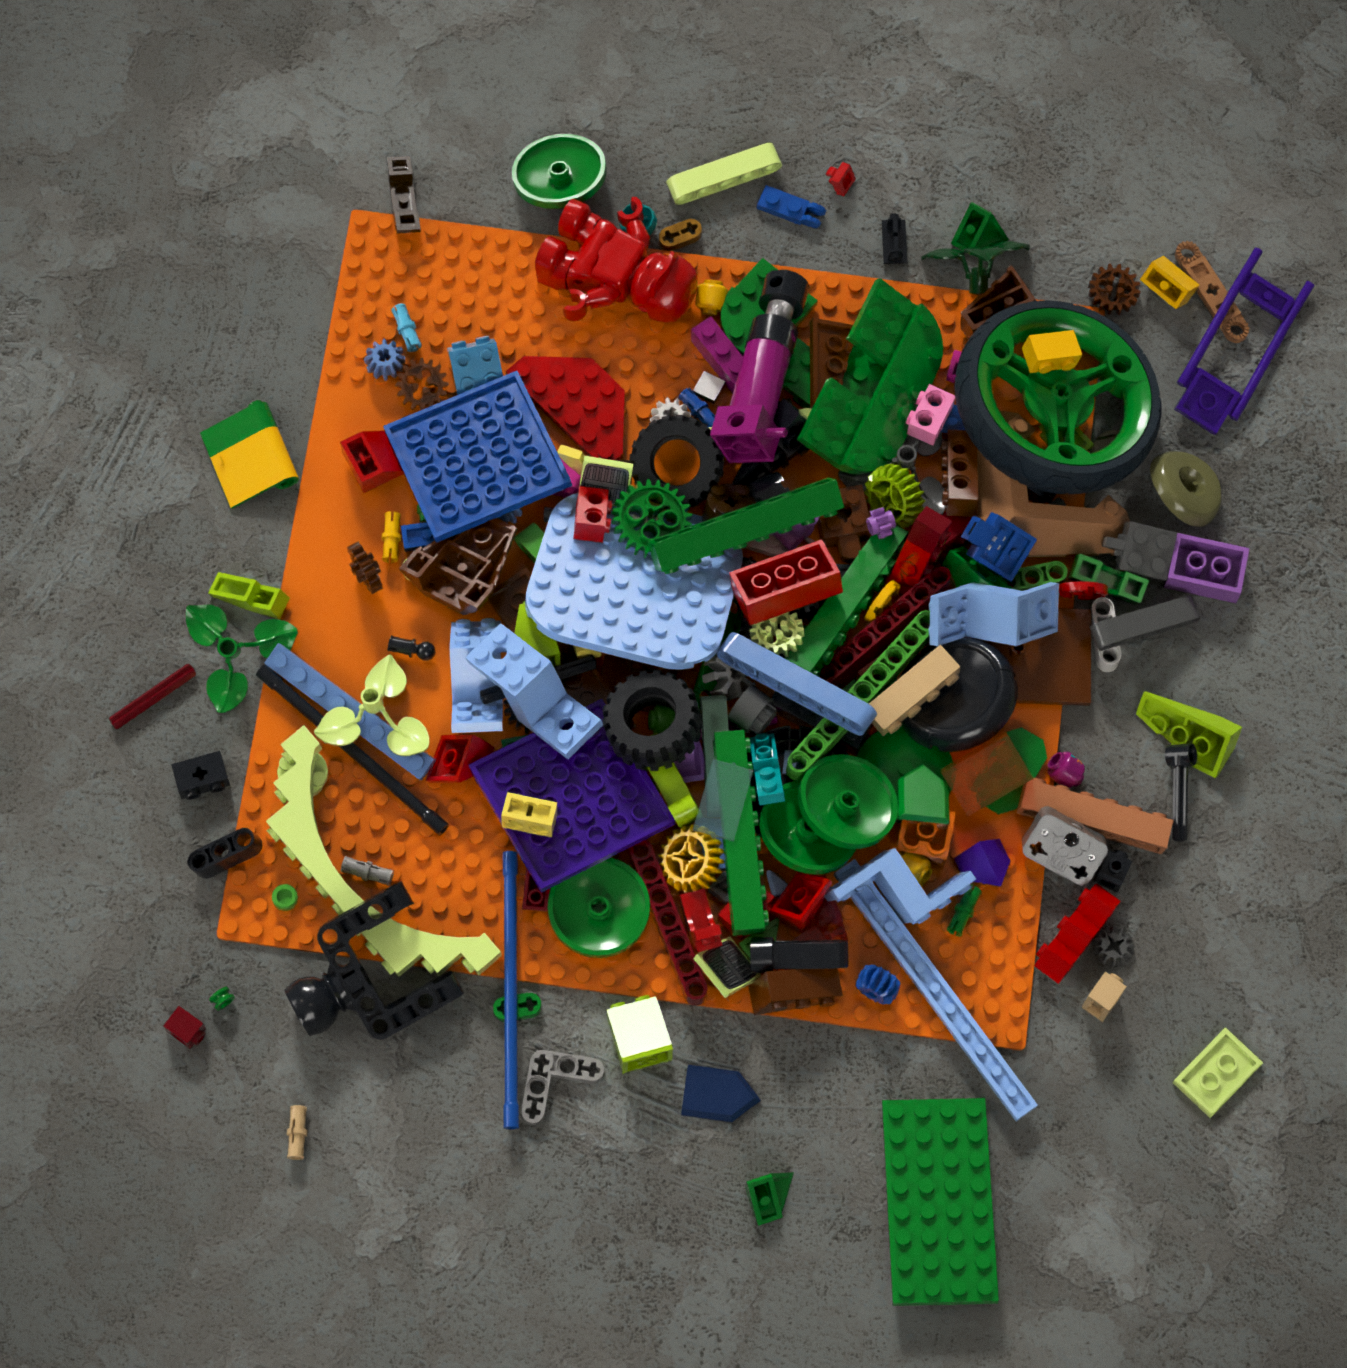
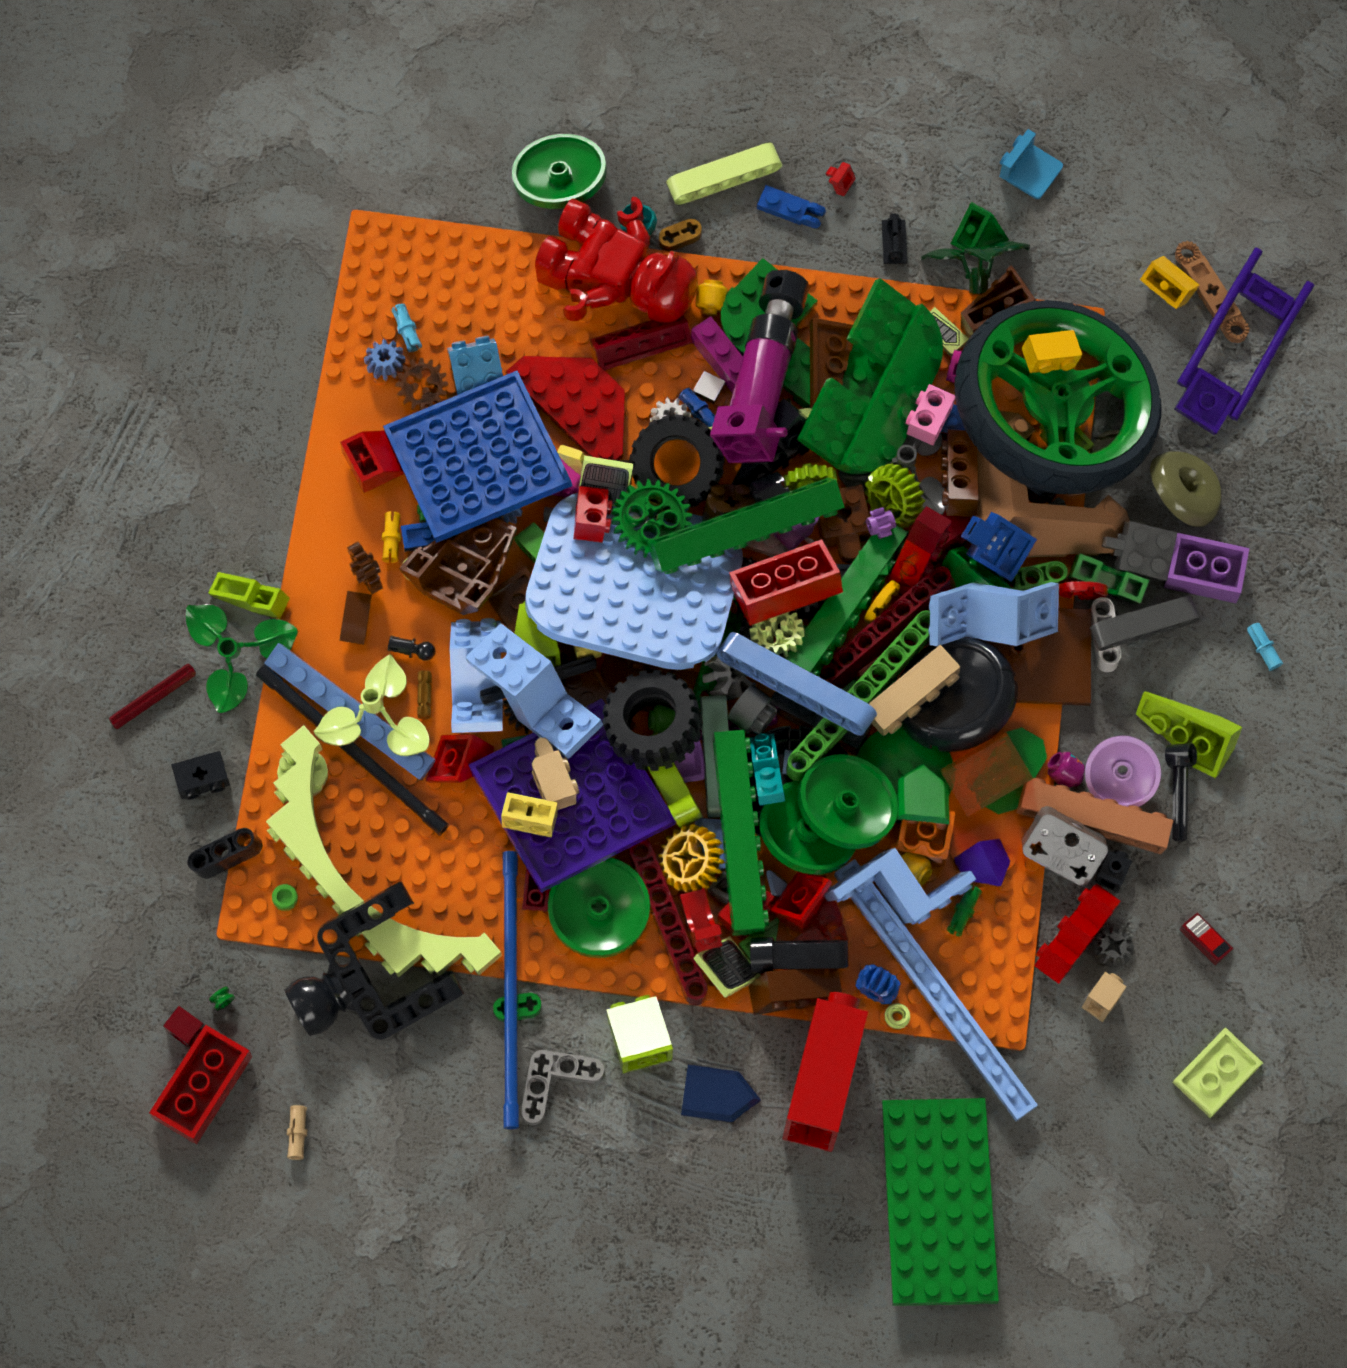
yellow door [200,400,299,509] -> none
light grey pin [341,856,394,886] -> none
dark brown slope [387,156,421,234] -> none
clear light blue piece [693,759,753,842] -> none
green slope [745,1172,794,1226] -> none
reddish brown gear [1088,264,1141,315] -> none
none -> red brick [149,1025,252,1145]
none -> reddish brown slope [339,591,372,645]
none -> pearl gold axle [417,671,432,719]
none -> tan hinge [532,737,579,810]
none -> dark red fence [589,316,692,370]
none -> red brick [782,992,868,1152]
none -> lime gear [784,463,837,491]
none -> yellowish green plate [885,1003,910,1029]
none -> tile [930,307,969,357]
none -> dark azure bracket [999,129,1063,199]
none -> lavender dish [1085,736,1161,807]
none -> slope [1179,912,1234,966]
none -> medium azure axle [1247,623,1283,671]

